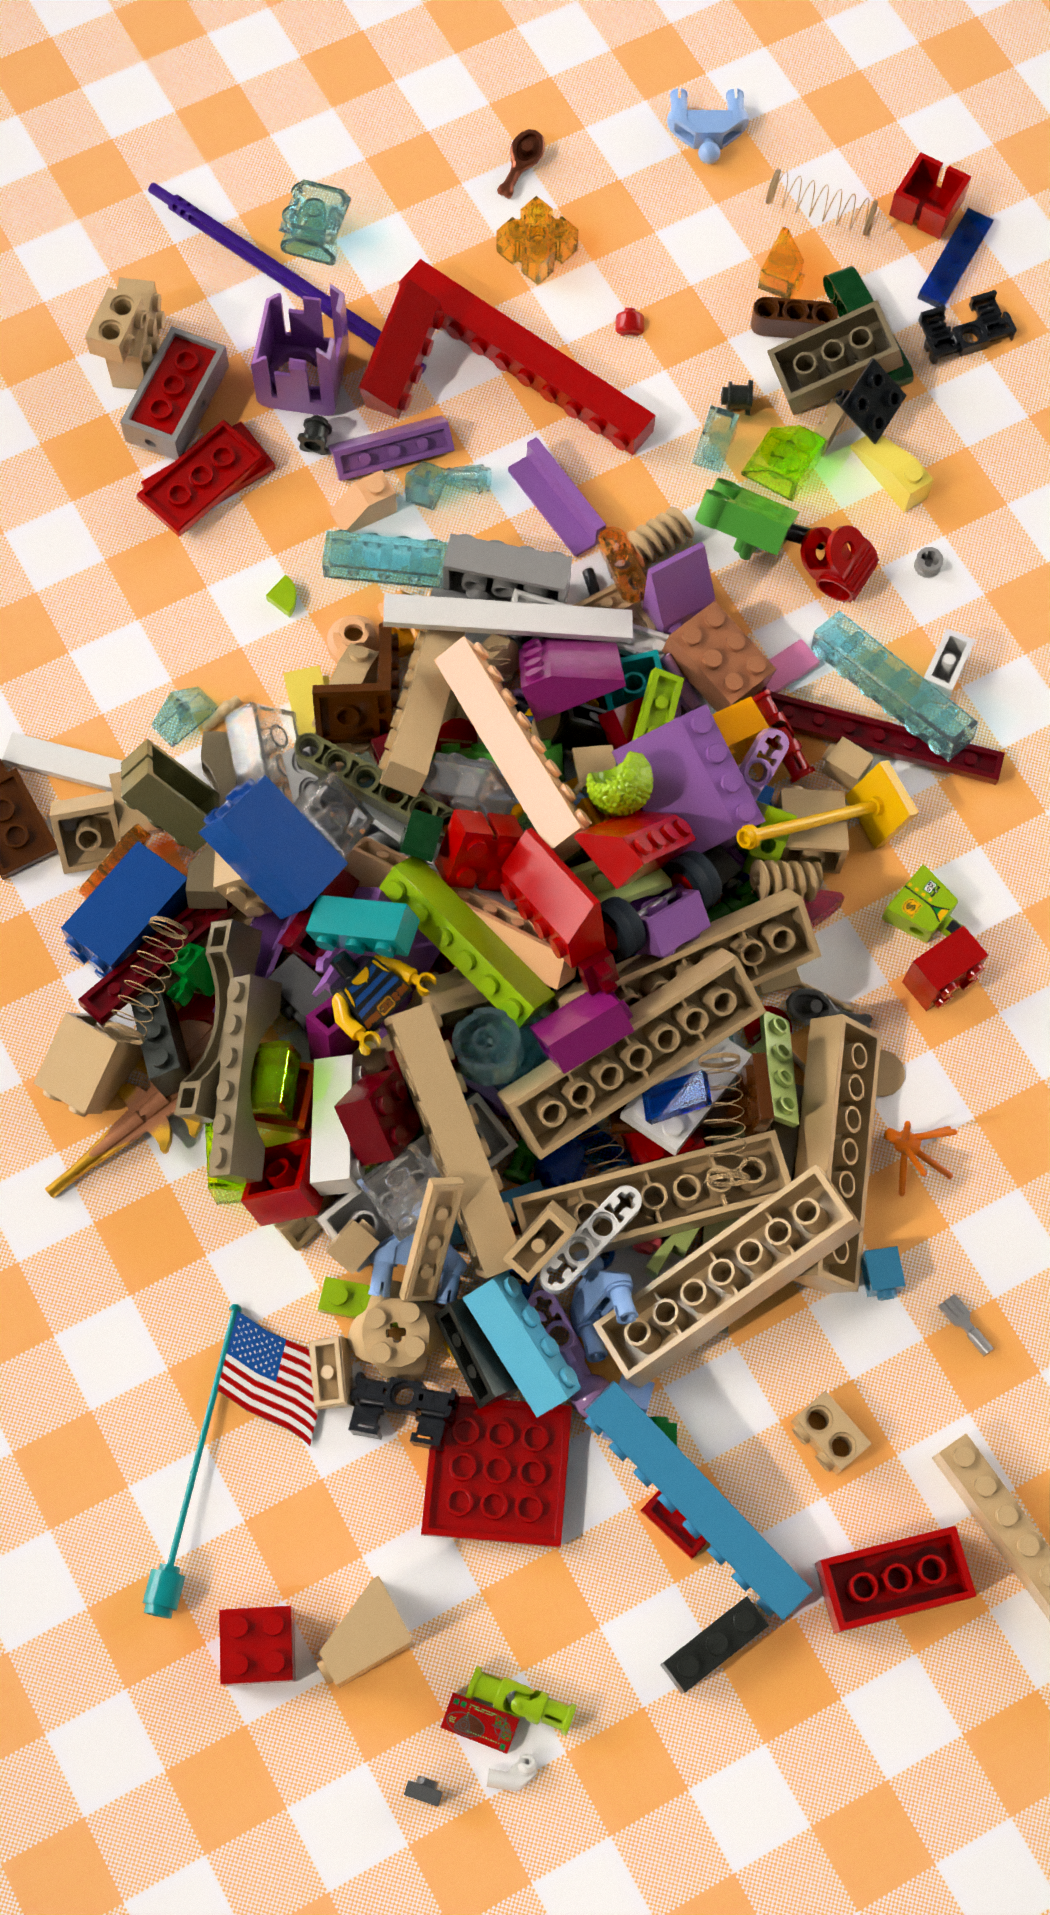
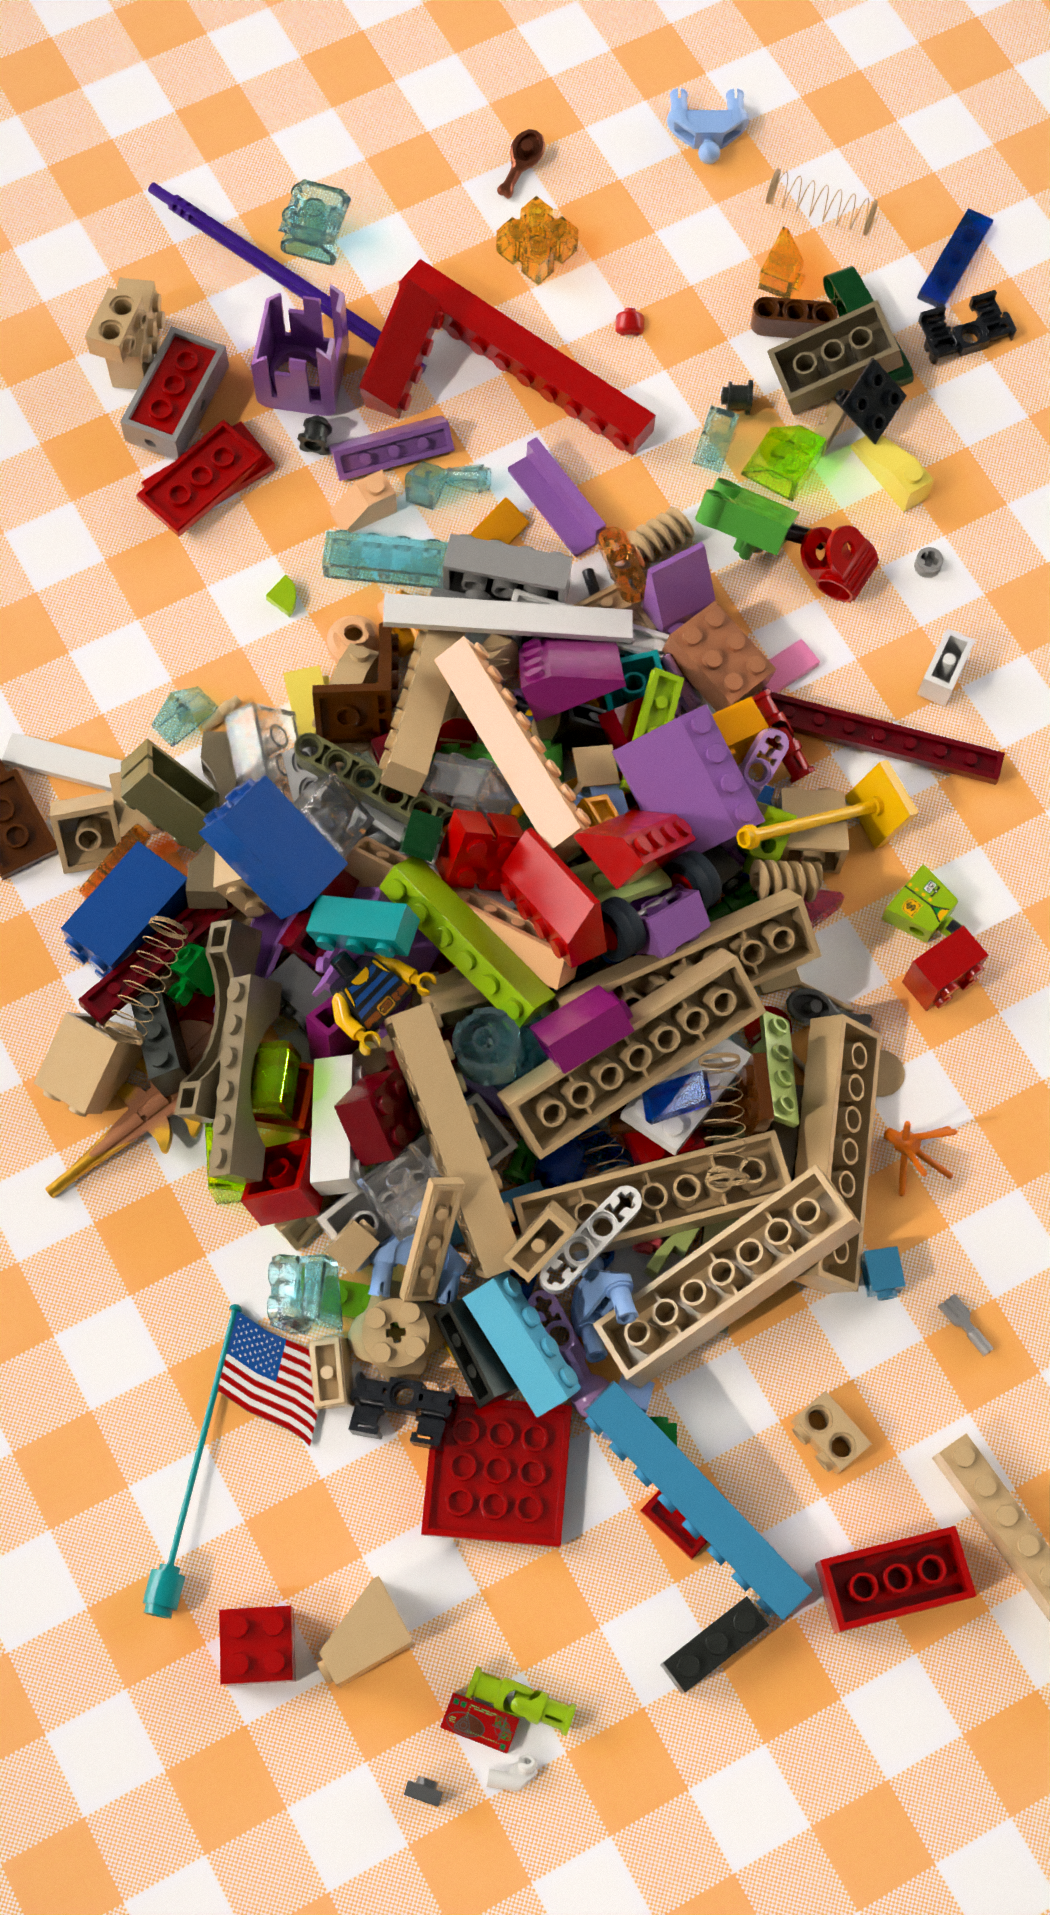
dark red tile [577,948,620,995] -> none
lime hair [585,751,654,817] -> none
clear light blue brick [811,610,979,762] -> none
tan brick [822,736,874,790] -> none
red piece [889,152,972,240] -> none
none -> clear light blue piece [267,1254,343,1335]
none -> light orange slope [469,497,529,545]

